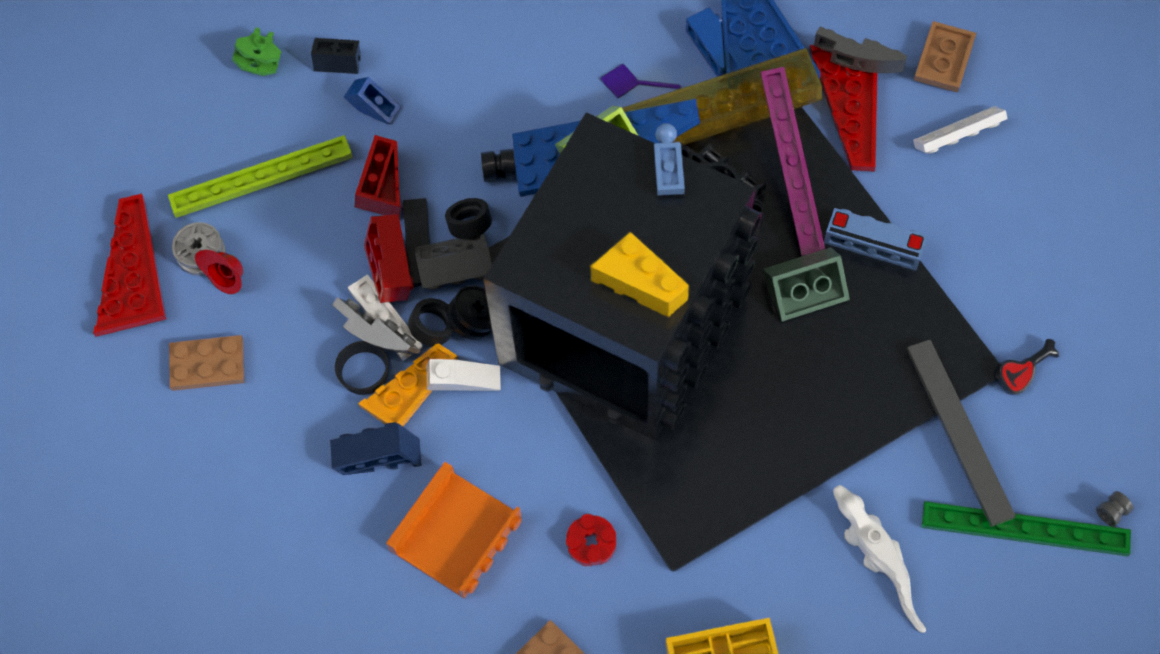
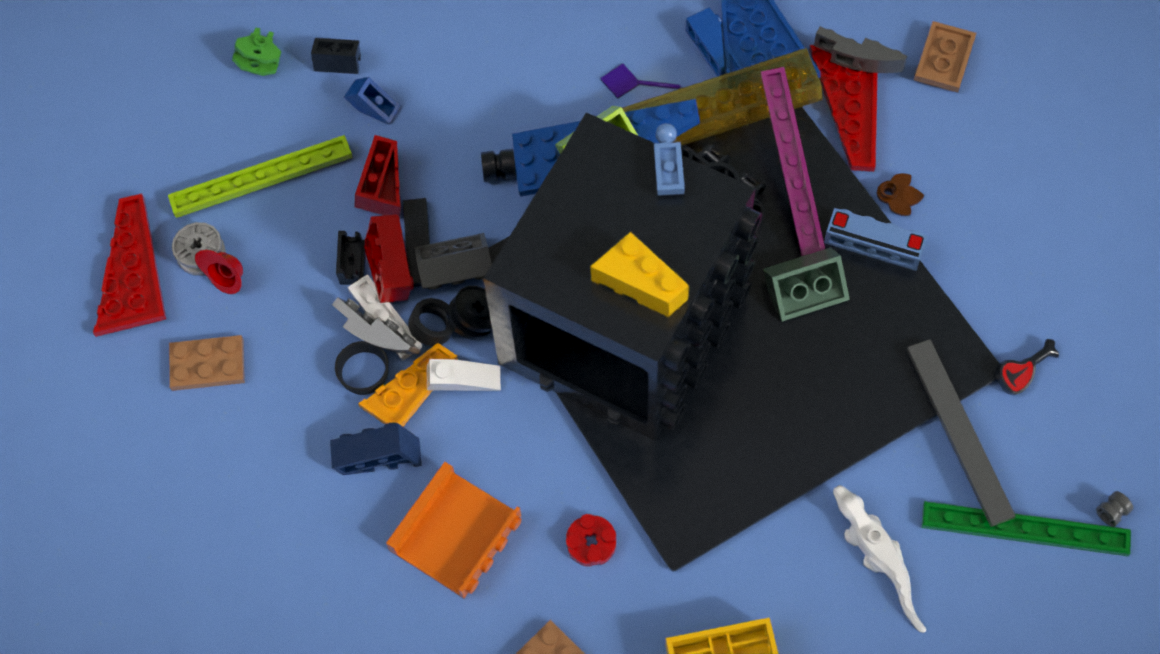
black tyre [445,198,492,239] -> none
white plate [913,106,1008,154] -> none
none -> black hinge [336,231,365,285]
none -> reddish brown plate [877,173,924,216]

